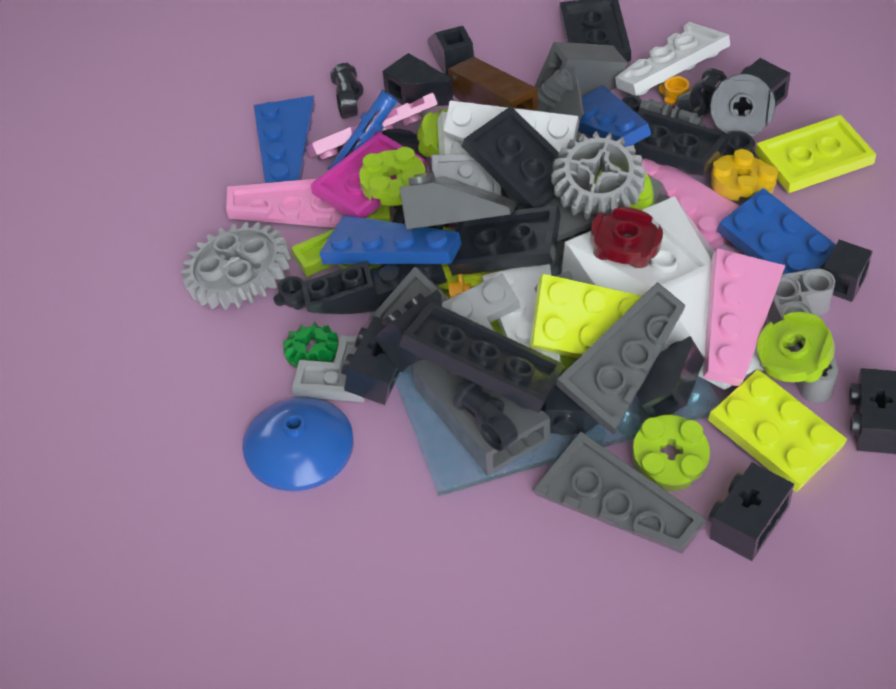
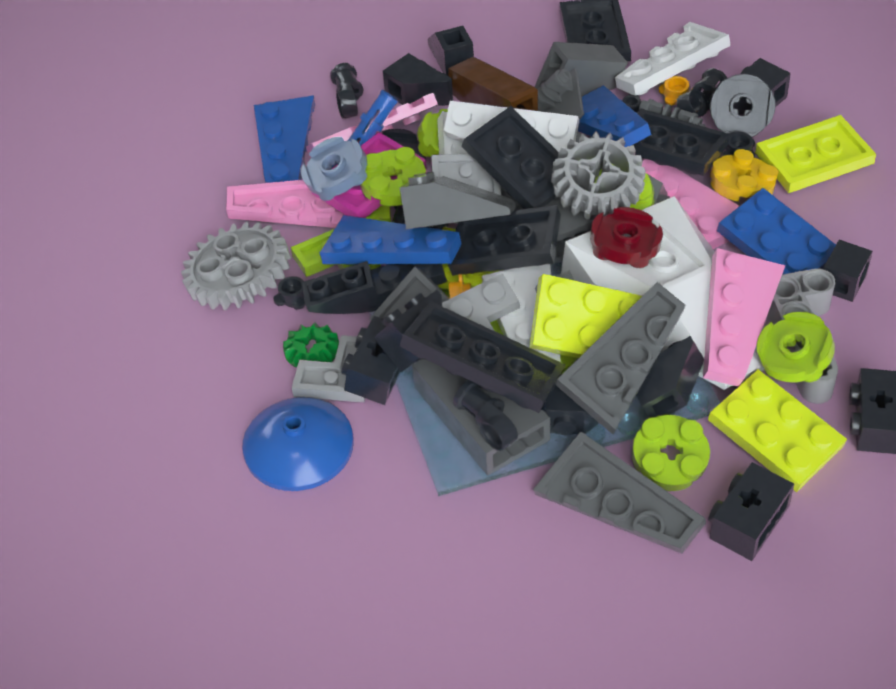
none -> sand blue plate [301,137,367,201]

